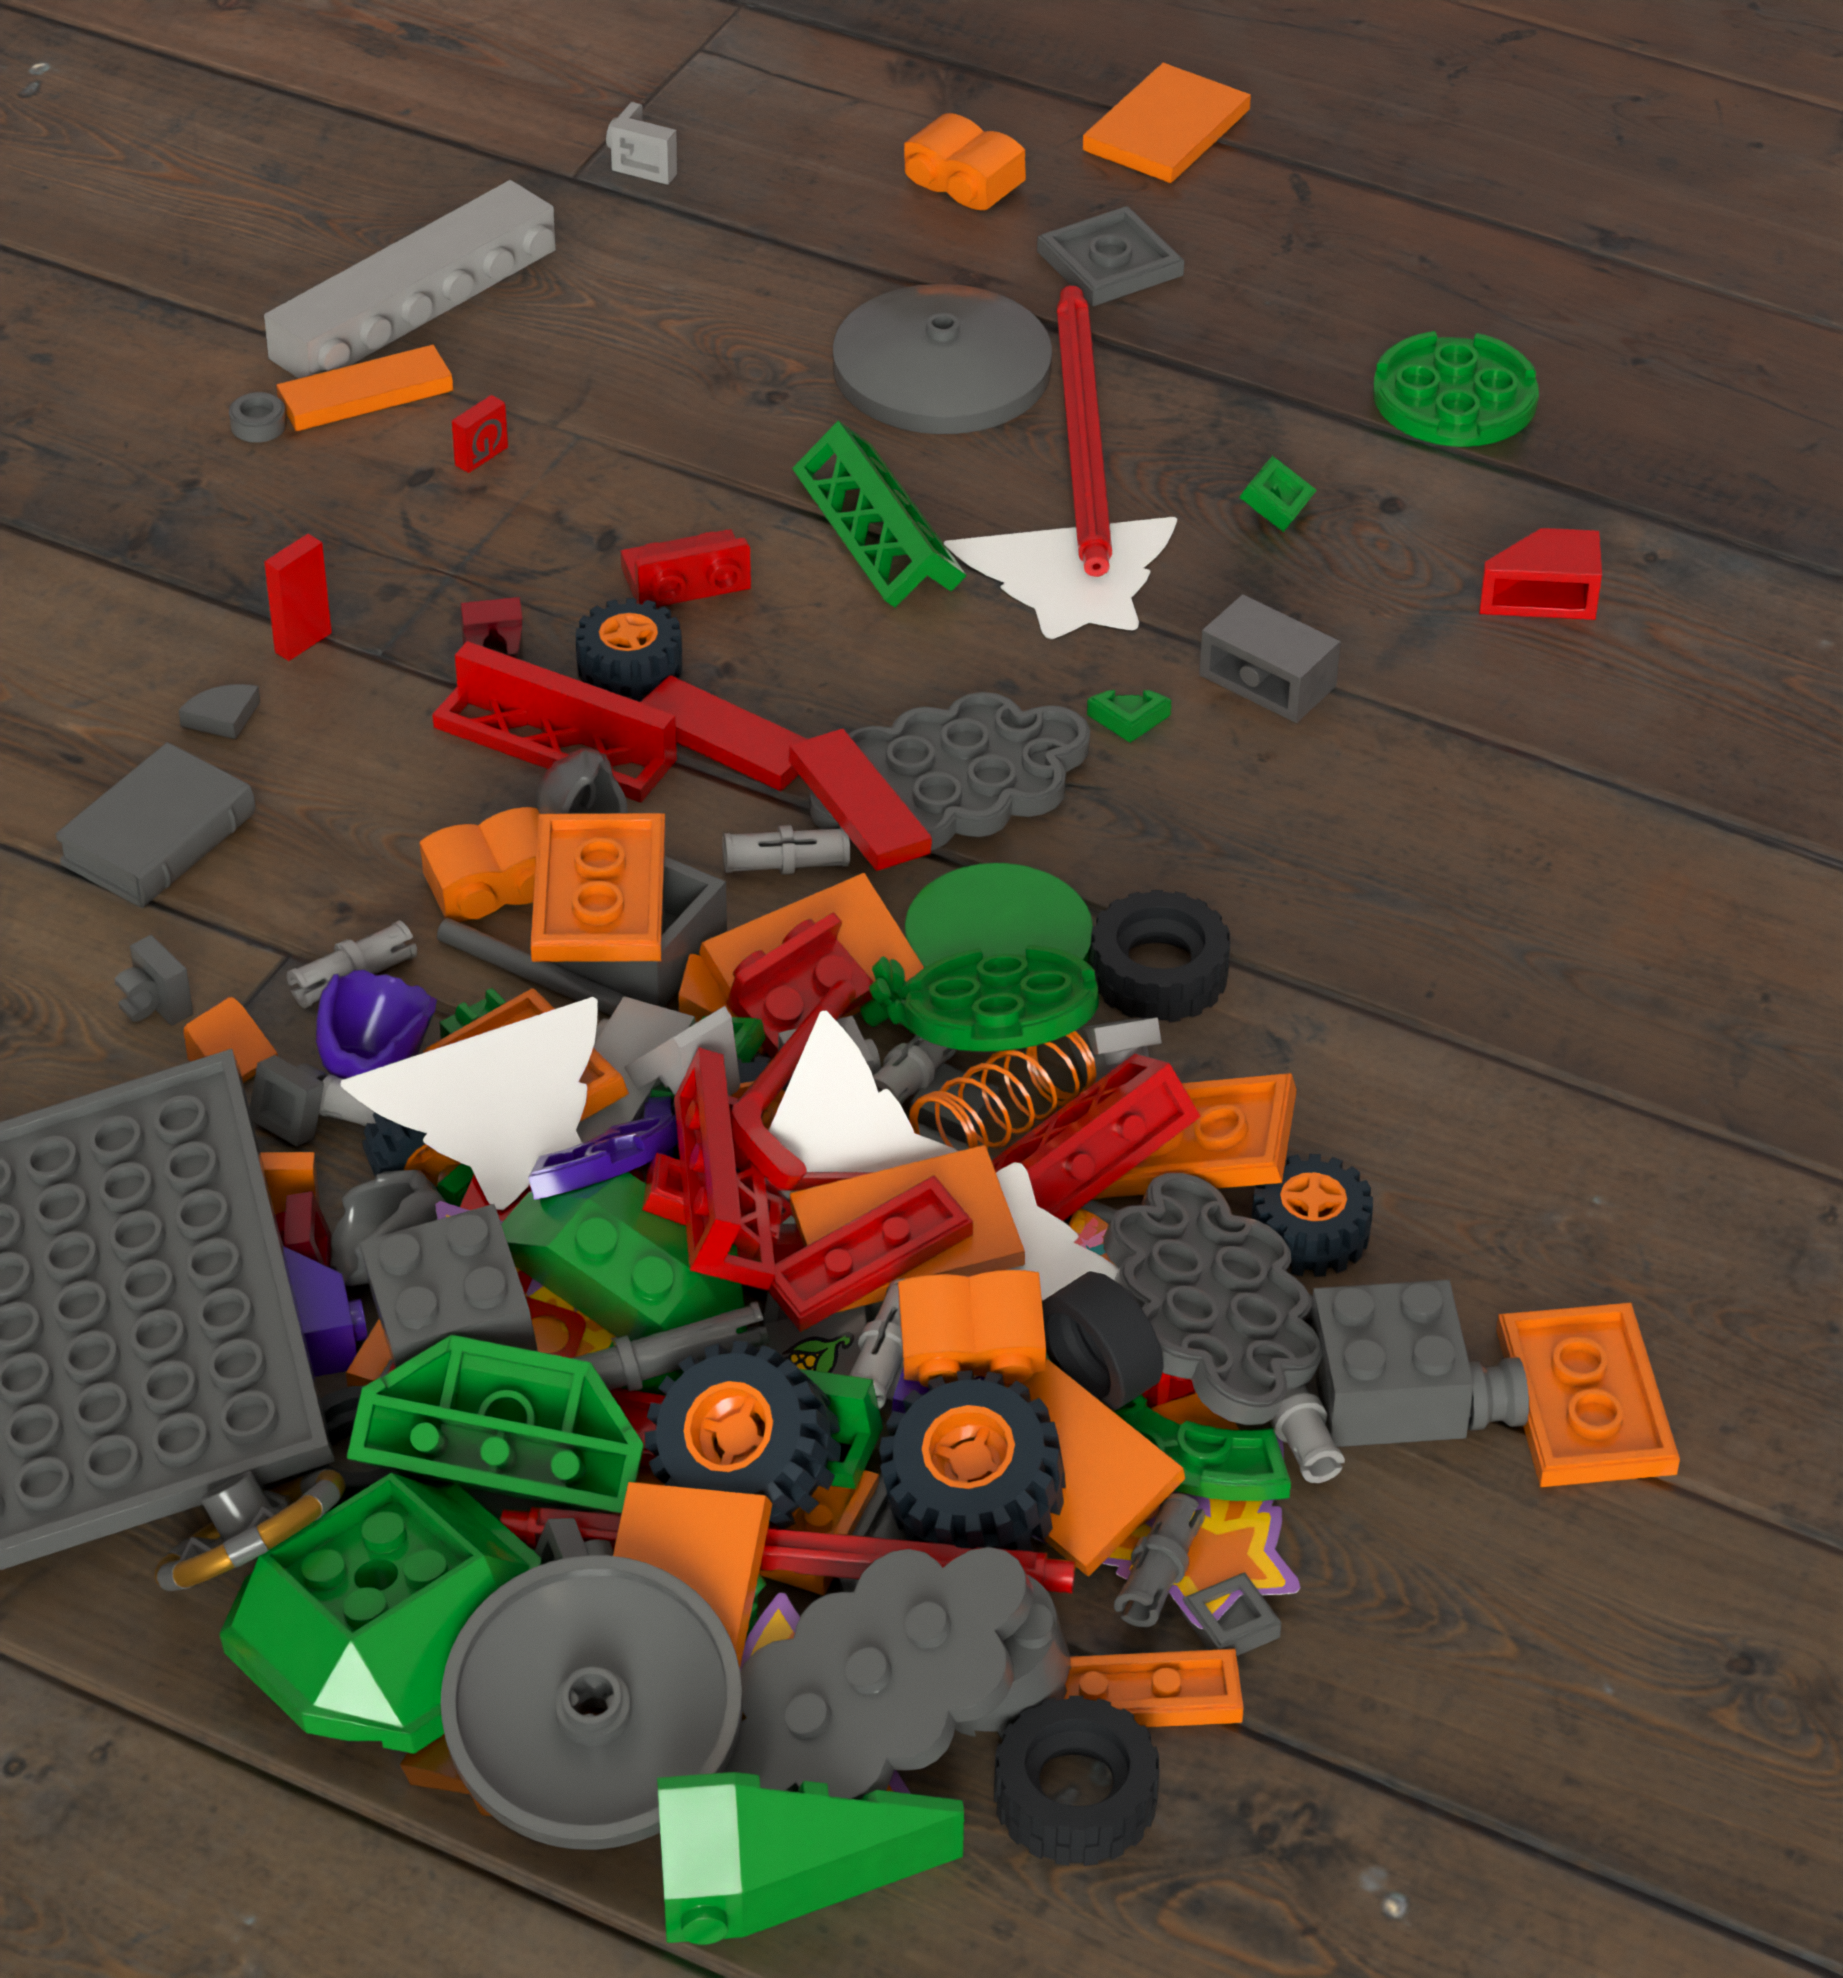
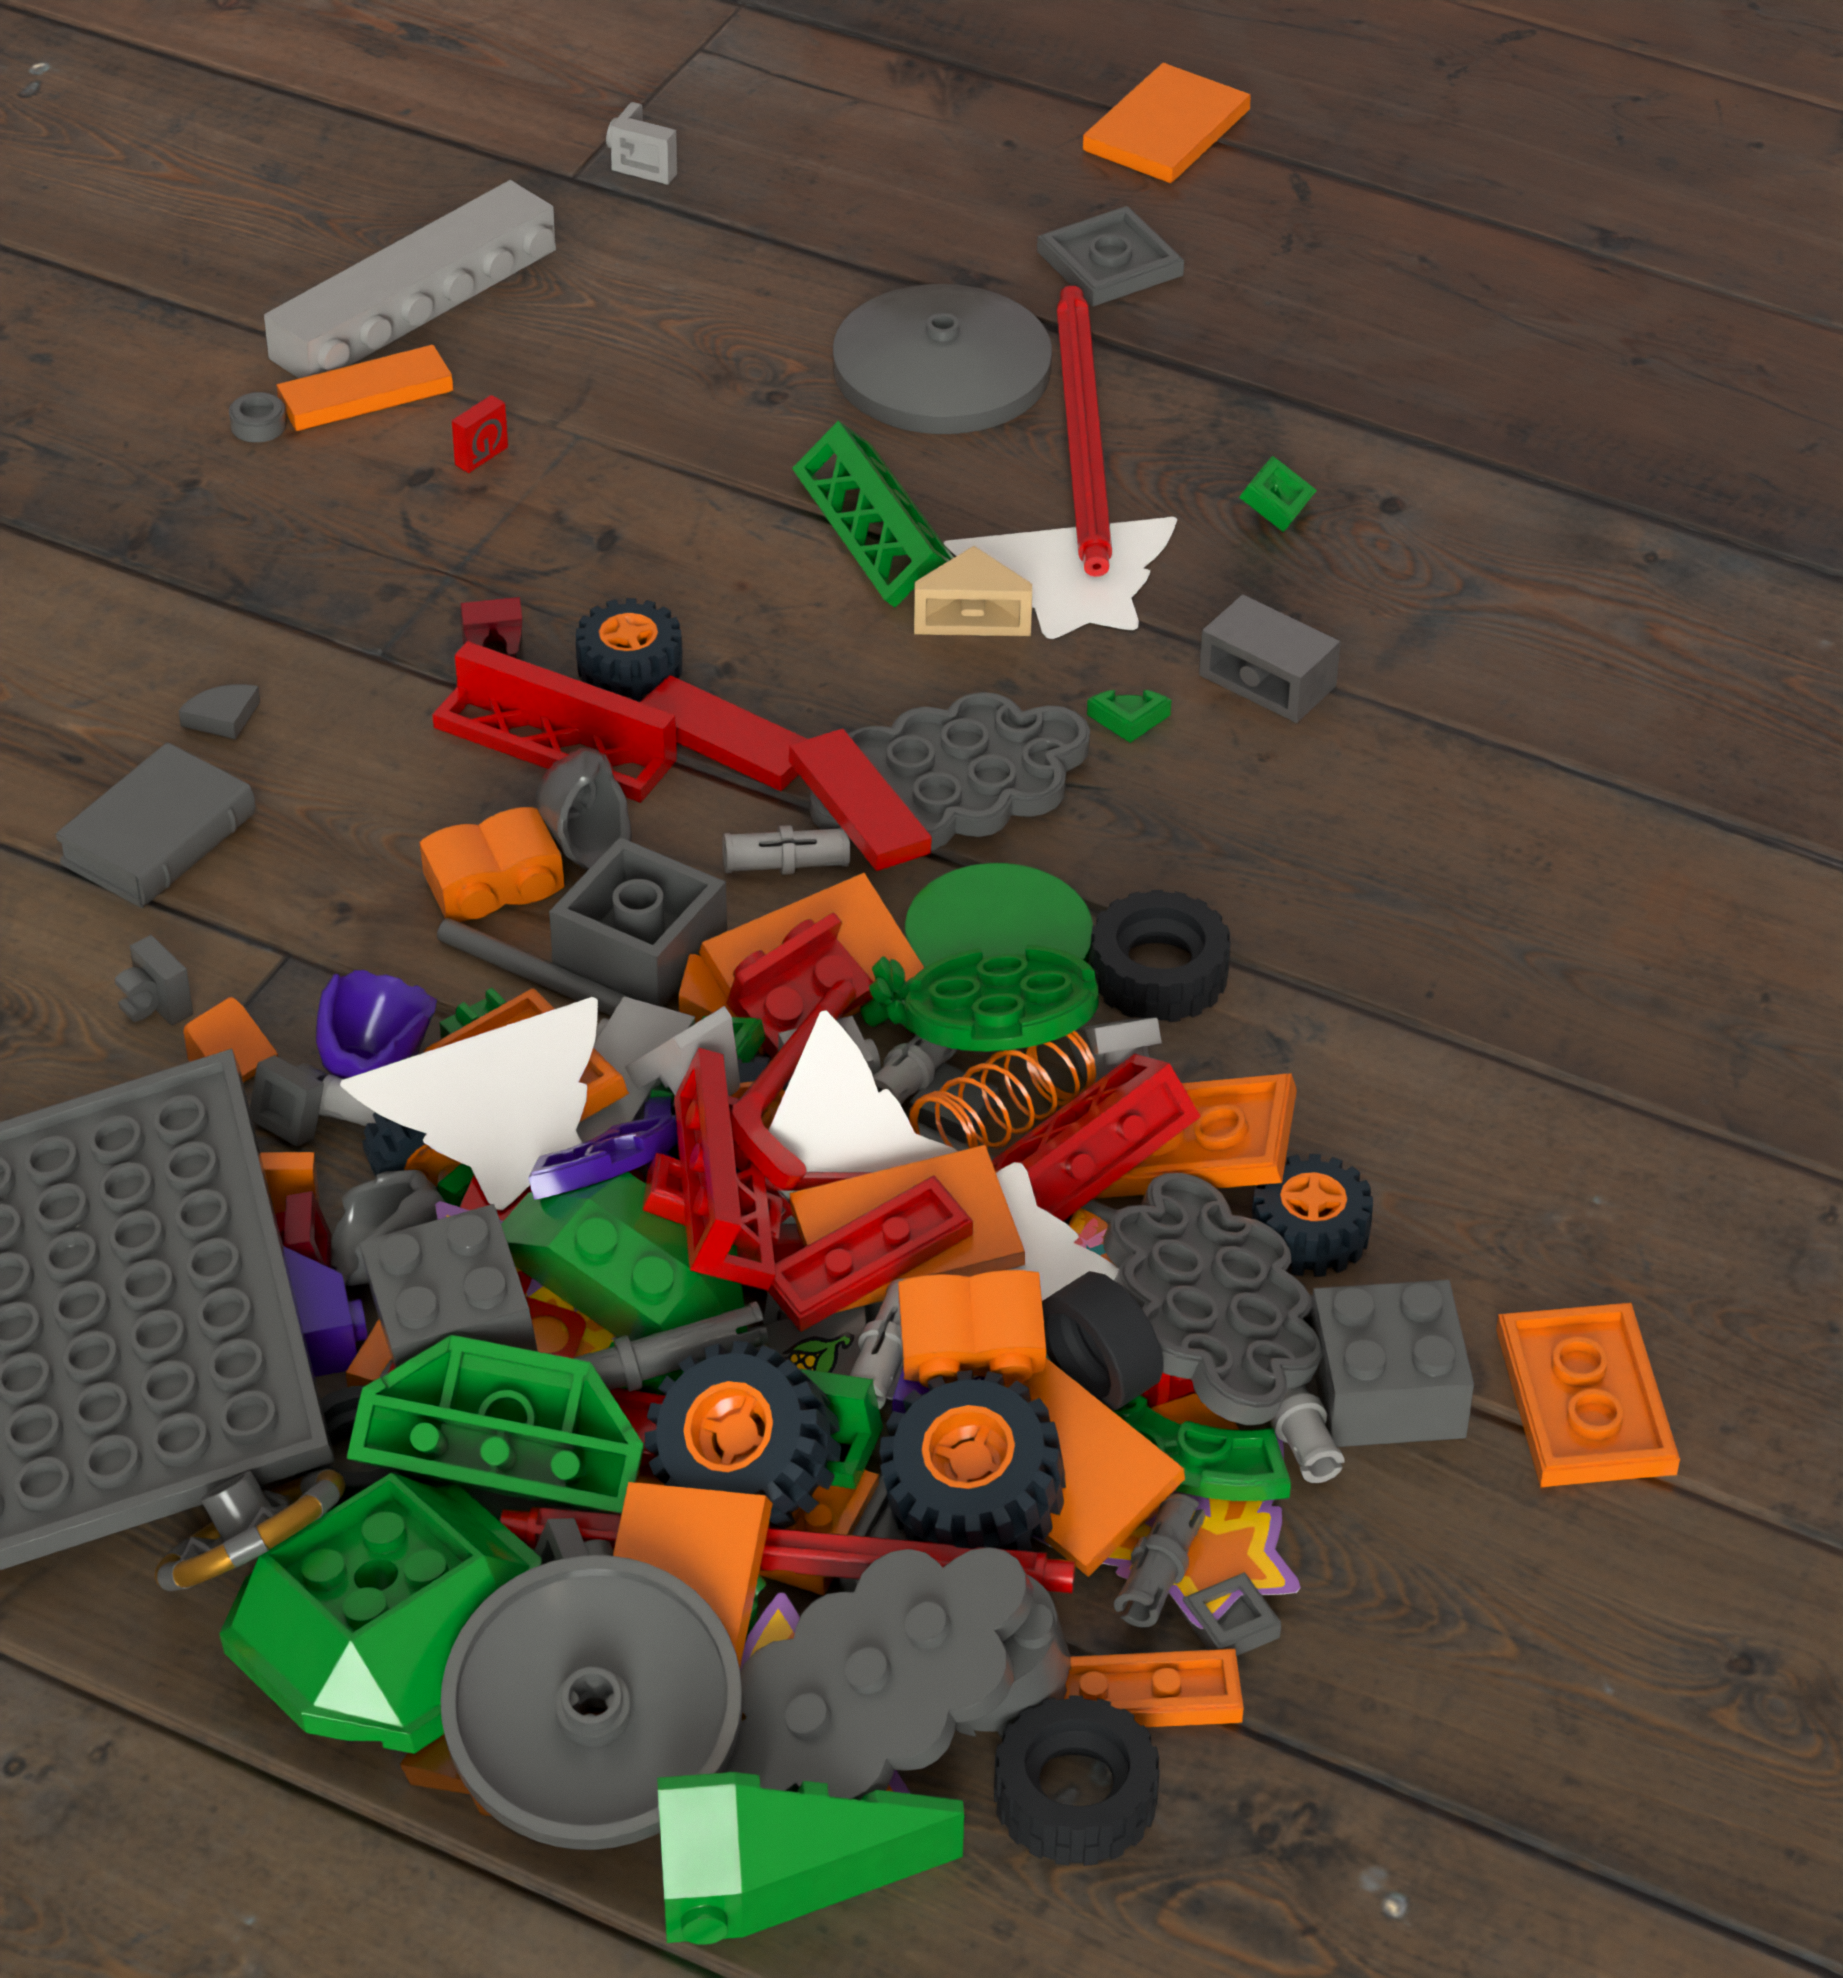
red tile [264,534,332,661] -> none
light grey pin [287,920,417,1008] -> none
orange tile [531,813,666,962] -> none
red bracket [620,529,751,607] -> none
orange brick [904,113,1026,210] -> none
green tile [1373,331,1539,447] -> none
dark grey wheel [1468,1357,1529,1430] -> none
red slope [1479,528,1602,620] -> none
none -> tan slope [914,546,1032,636]

